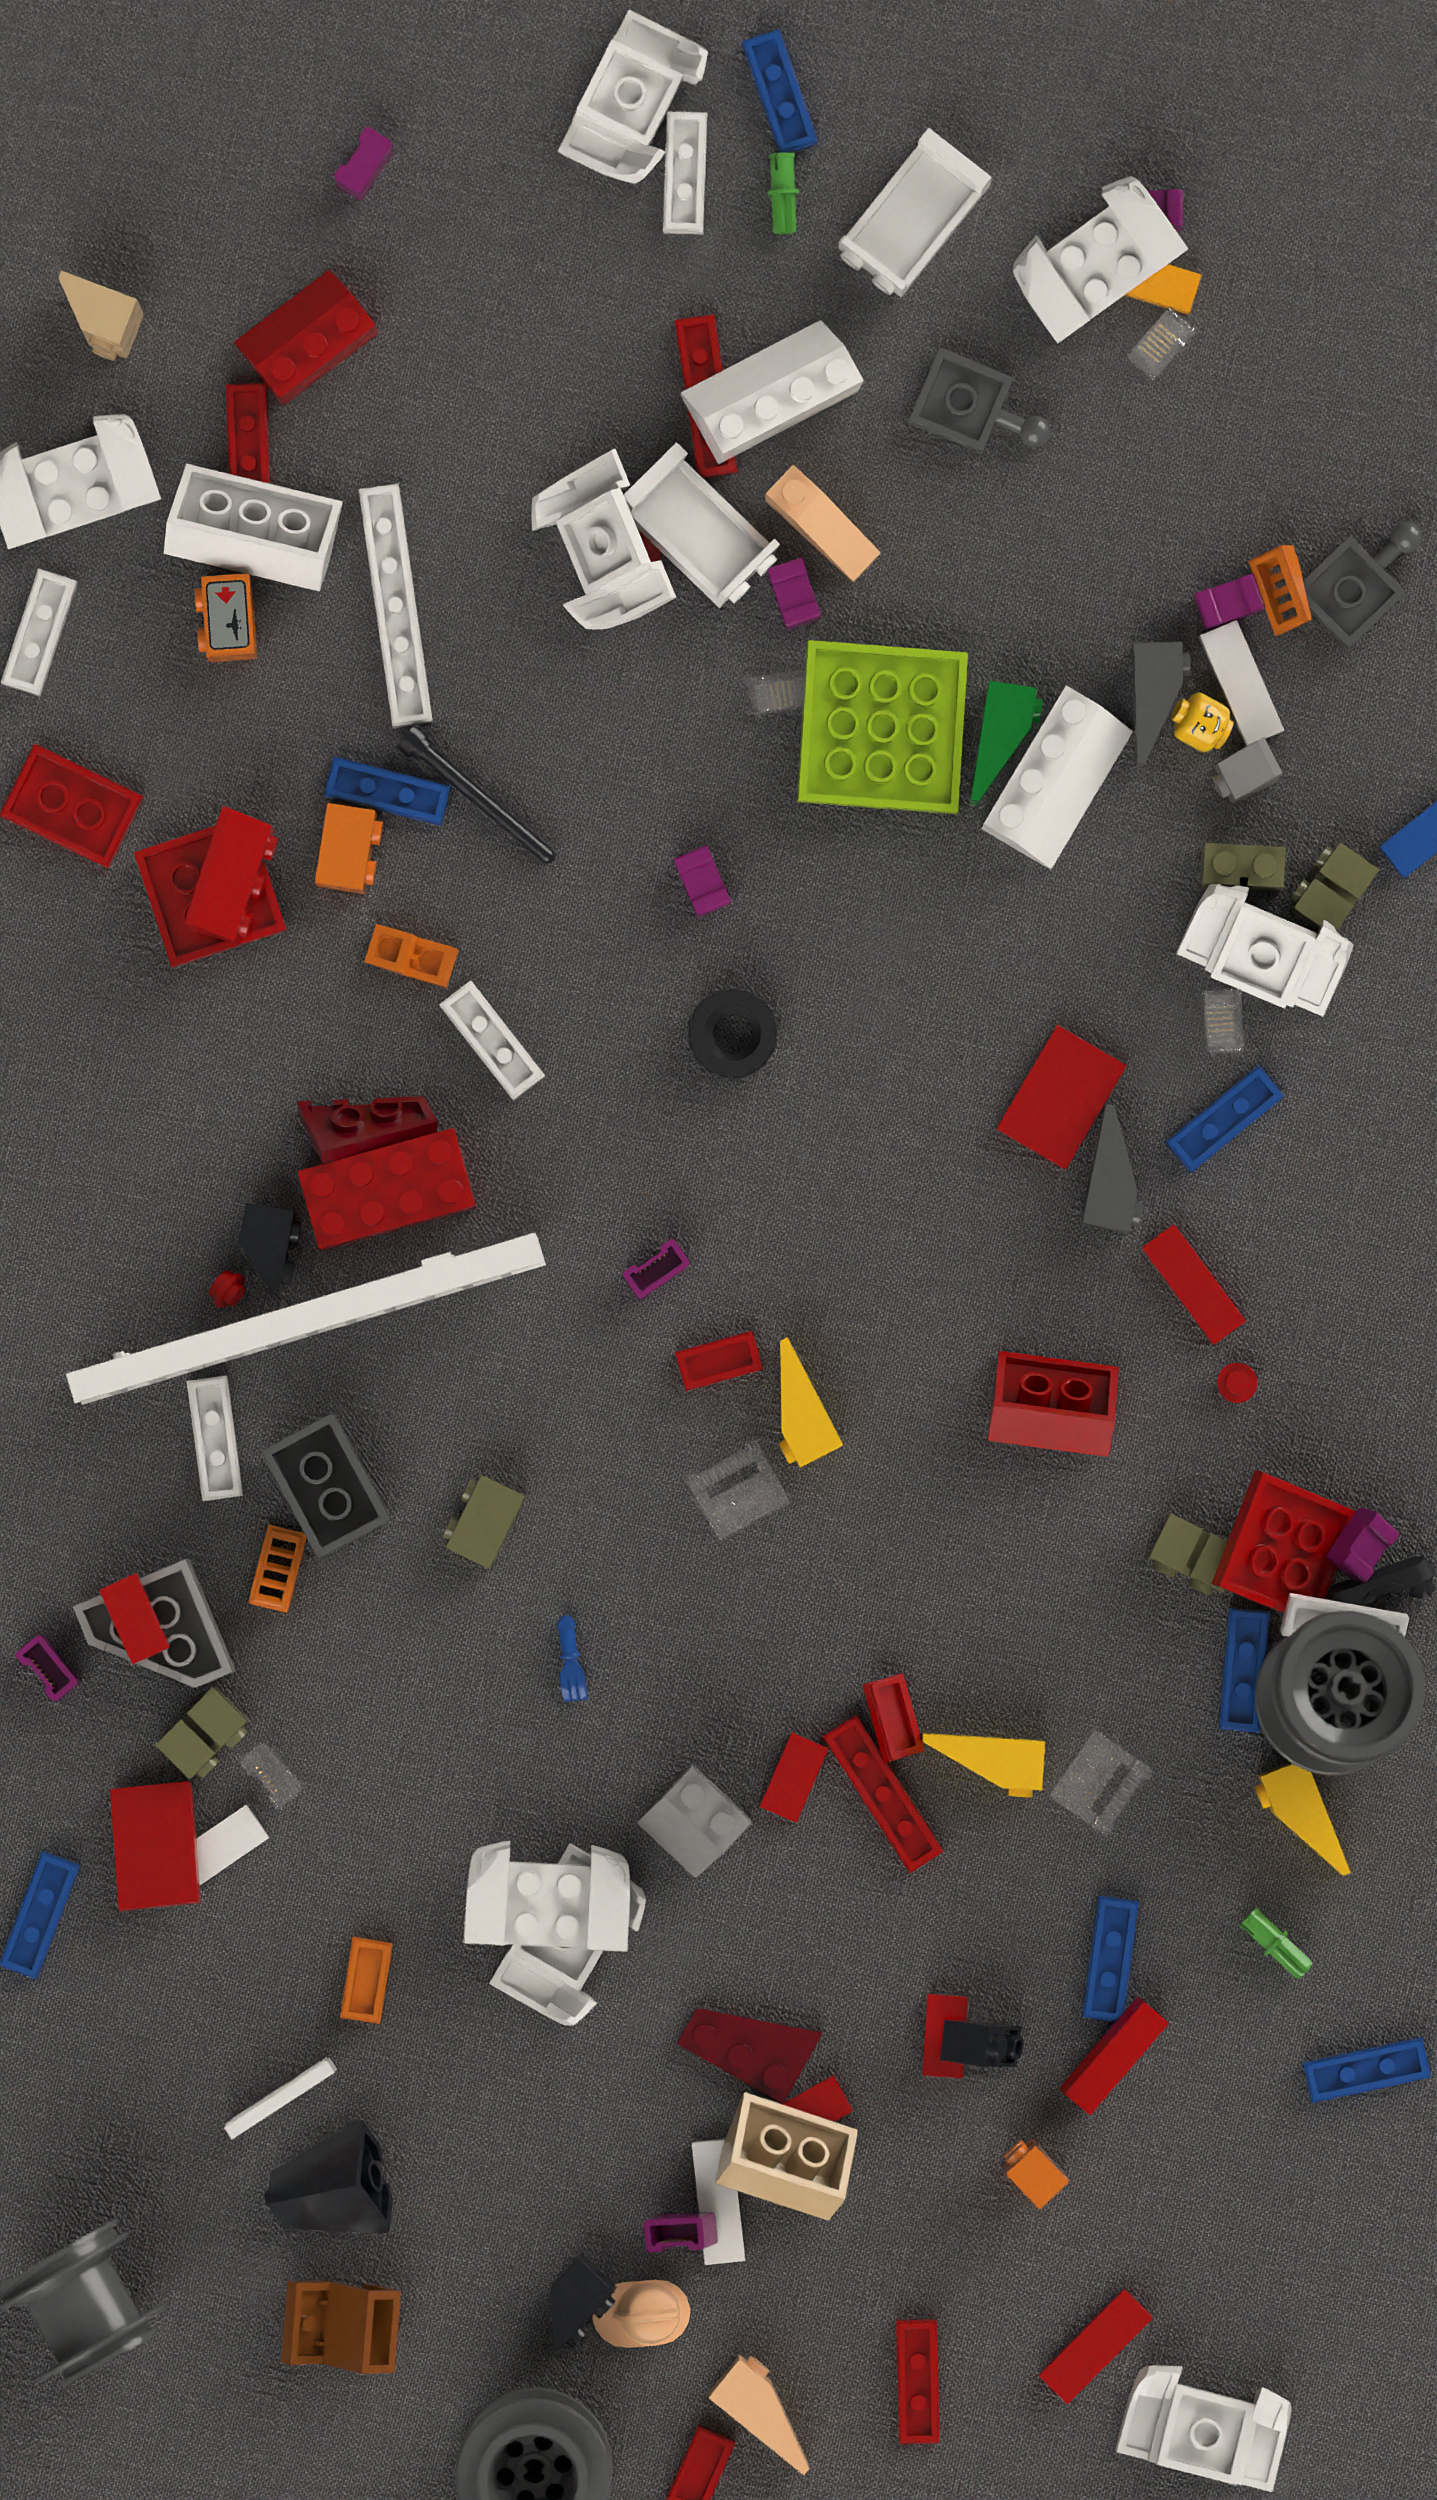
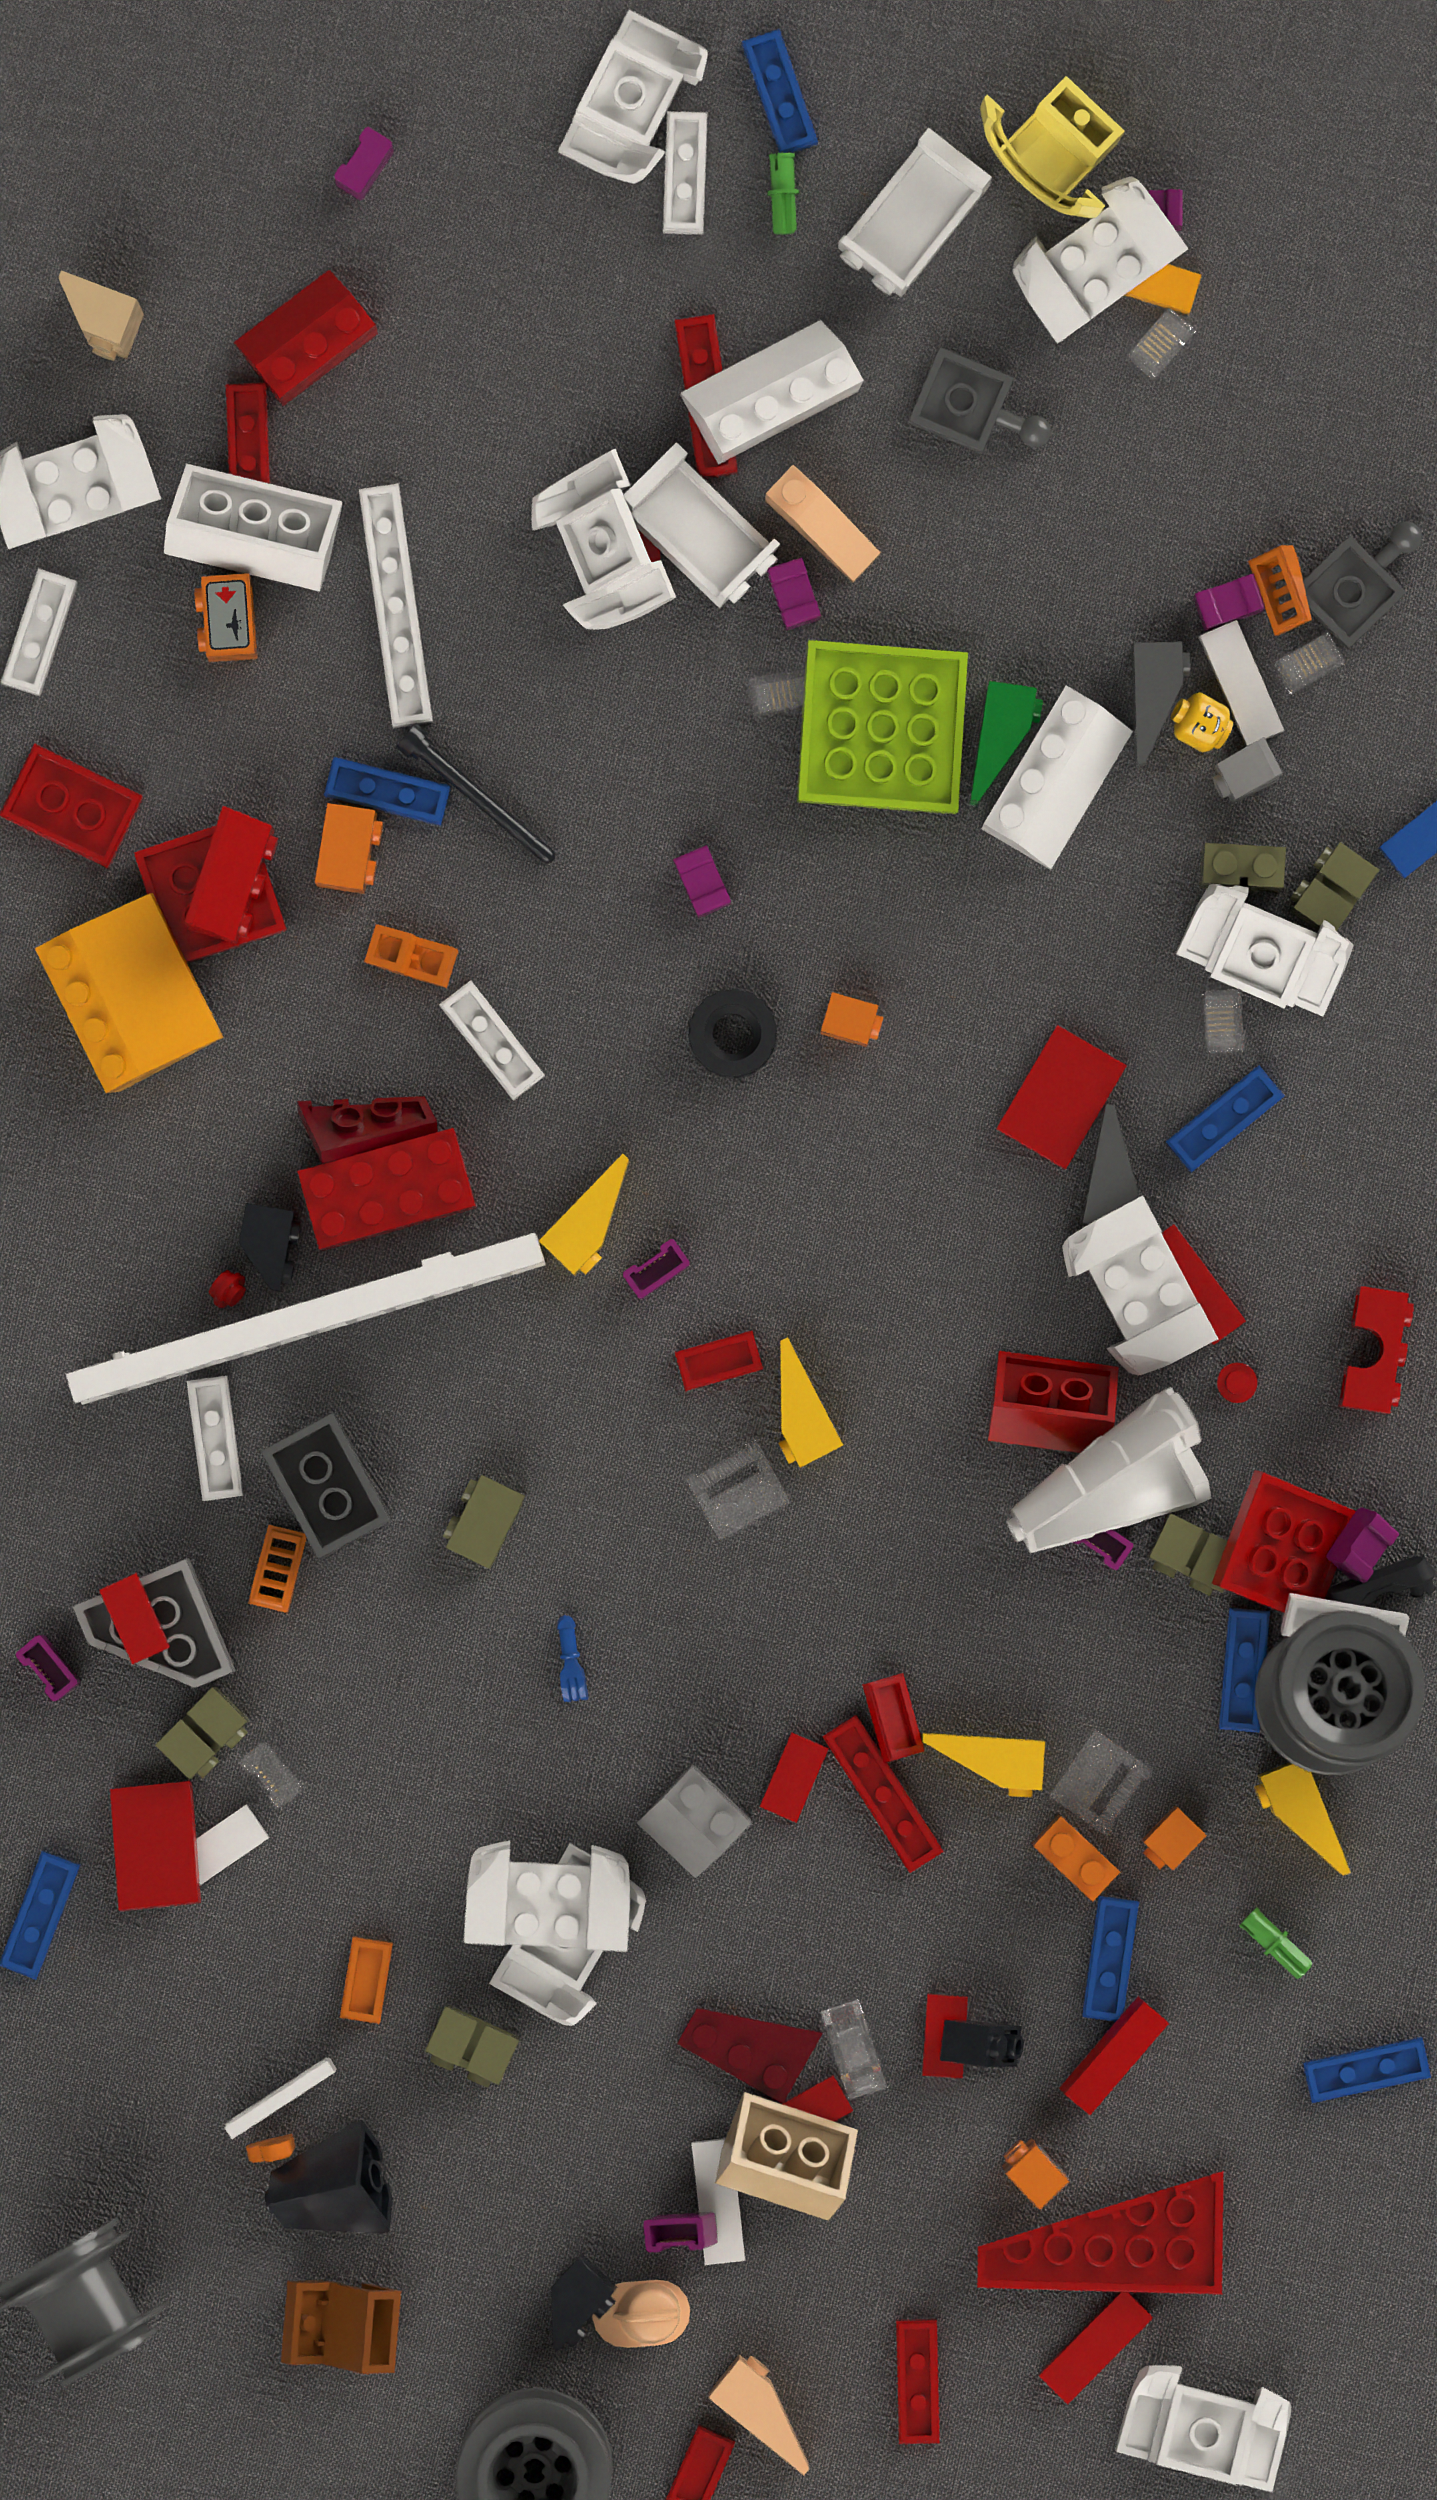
none -> light orange slope [35,893,224,1093]
none -> orange tile [246,2134,295,2163]
none -> olive piece [425,2004,520,2088]
none -> yellow slope [539,1154,629,1276]
none -> orange brick [820,992,884,1047]
none -> clear brick [820,1999,887,2100]
none -> red wing [977,2171,1224,2295]
none -> light yellow piece [980,76,1124,218]
none -> white cone [1007,1387,1212,1553]
none -> orange brick [1031,1814,1120,1901]
none -> white piece [1062,1196,1218,1375]
none -> magenta piece [1073,1530,1133,1570]
none -> orange brick [1141,1806,1207,1870]
none -> clear piece [1272,632,1346,697]
none -> red arch [1338,1286,1414,1414]

